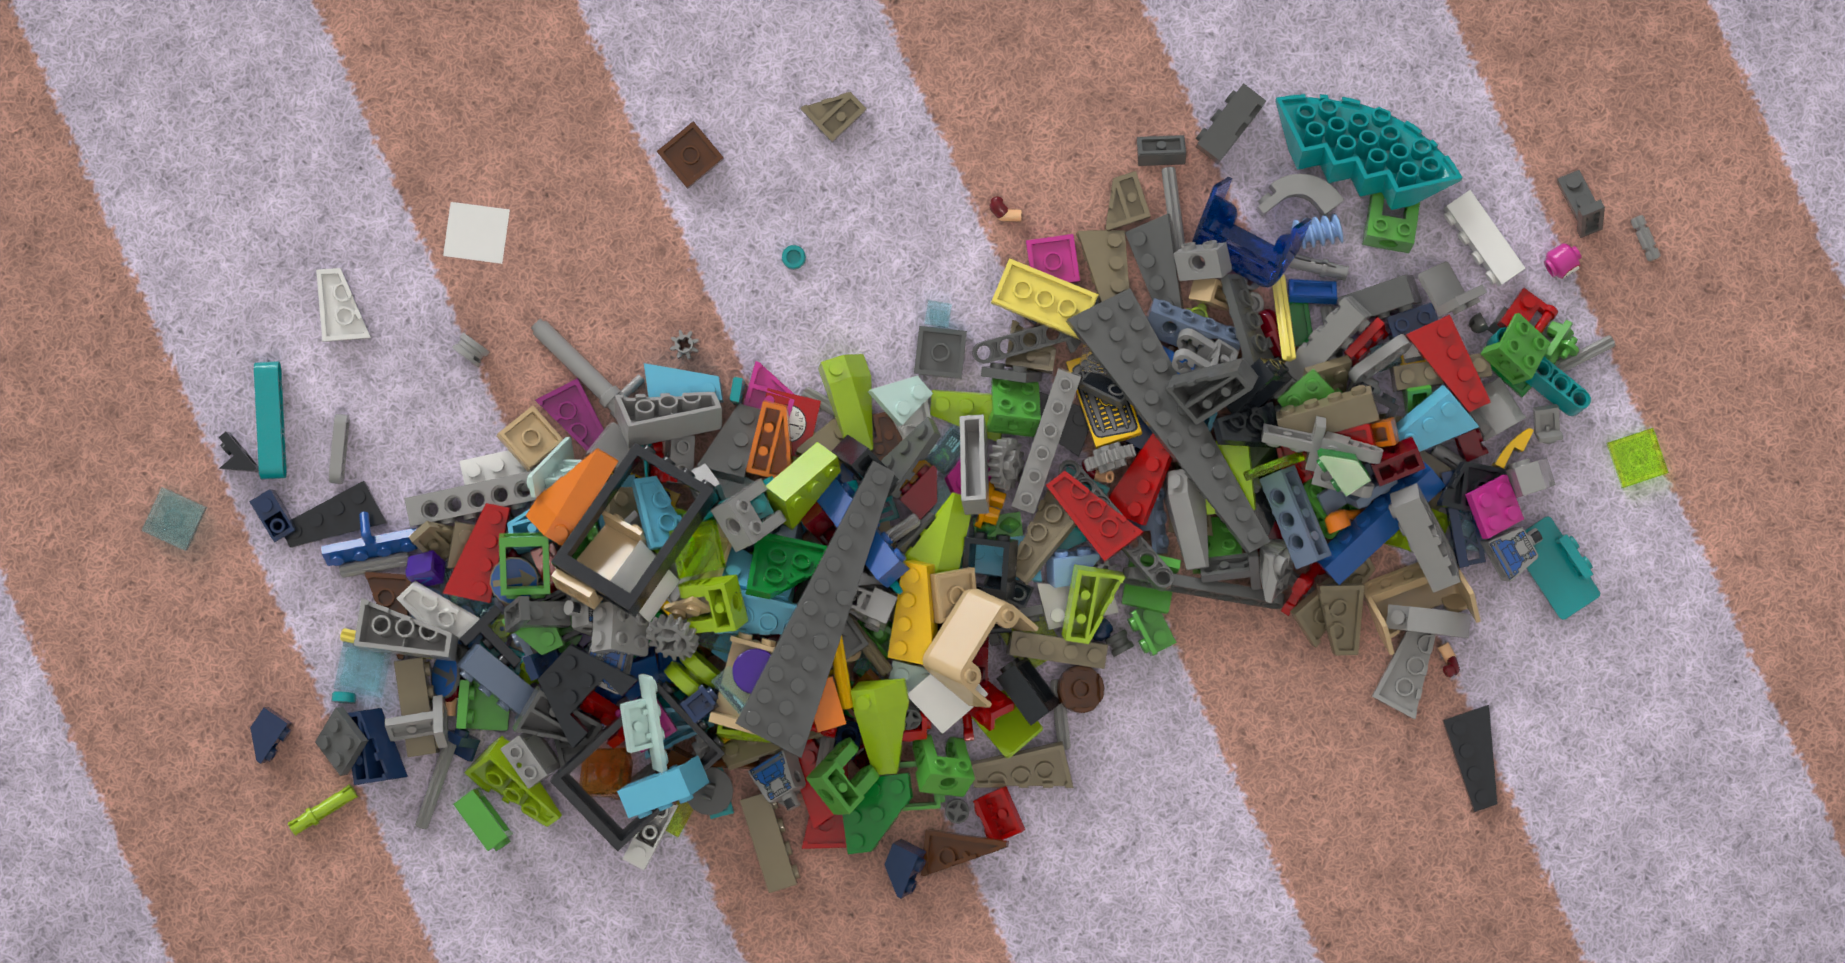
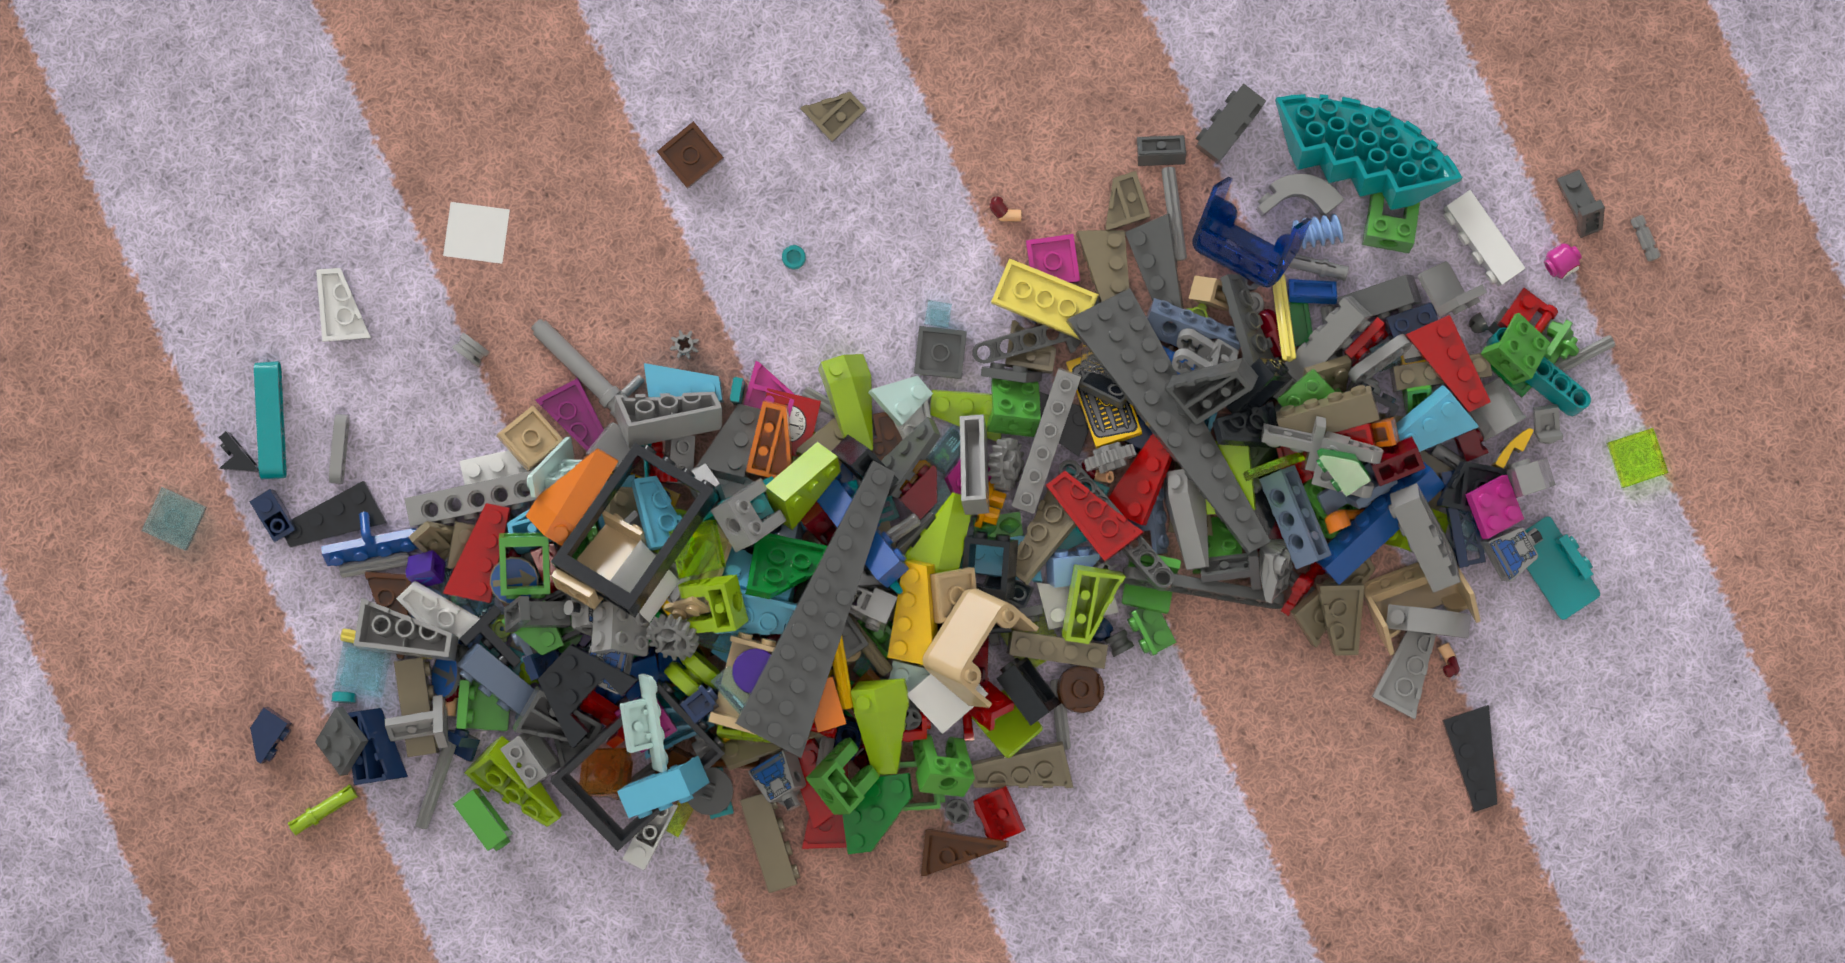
dark blue slope [884,839,926,899] -> none
light grey brick [1174,240,1232,281] -> none

